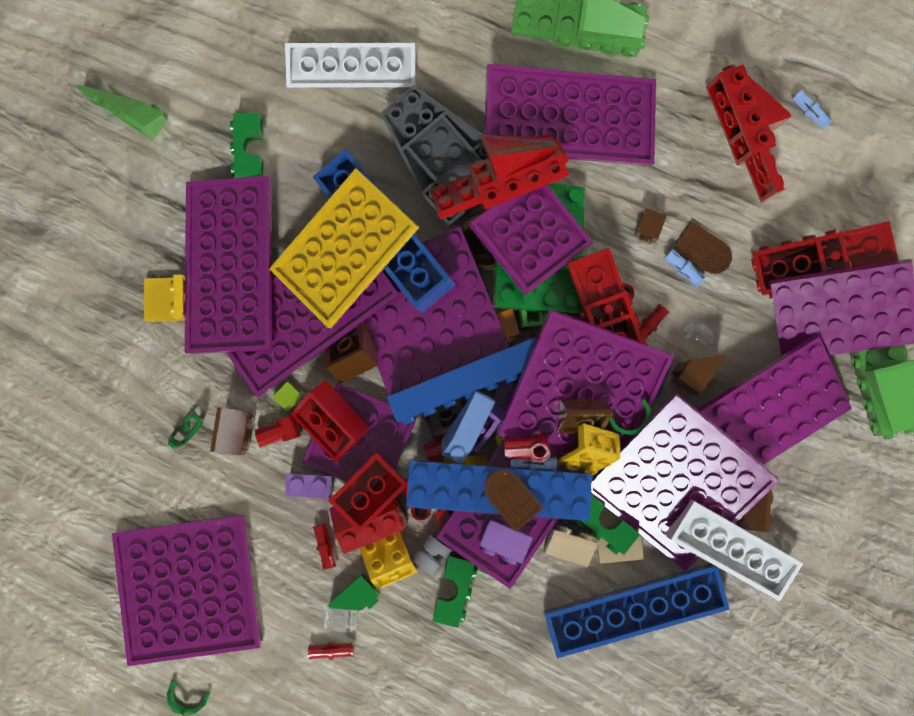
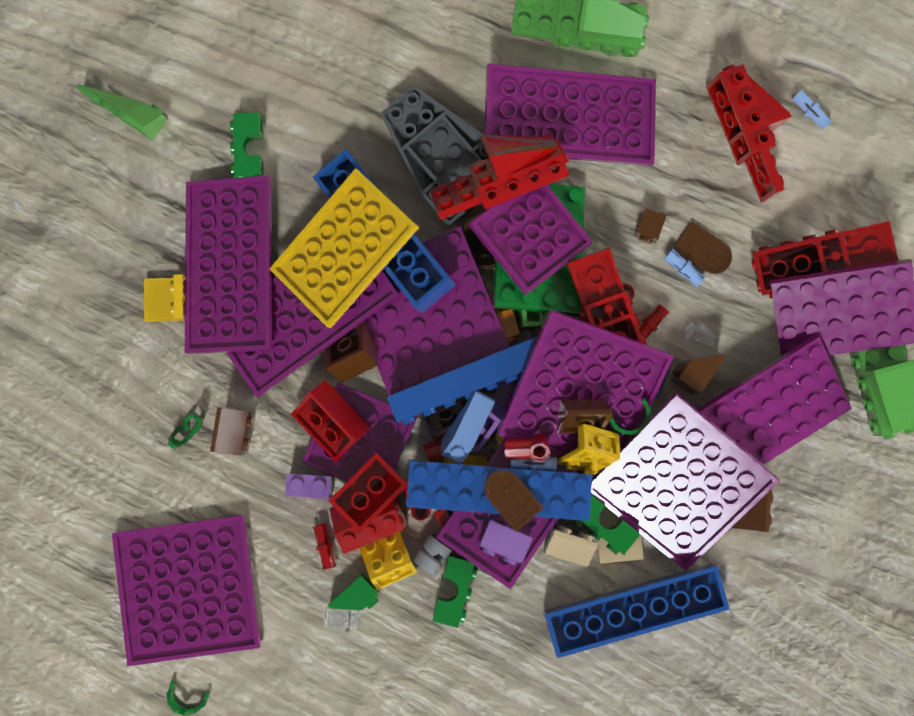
red piece [254,416,302,448] -> none
lime tile [272,381,304,412] -> none
white arch [285,43,416,88] -> none
red pin [308,642,354,660] -> none
white arch [664,499,803,601] -> none

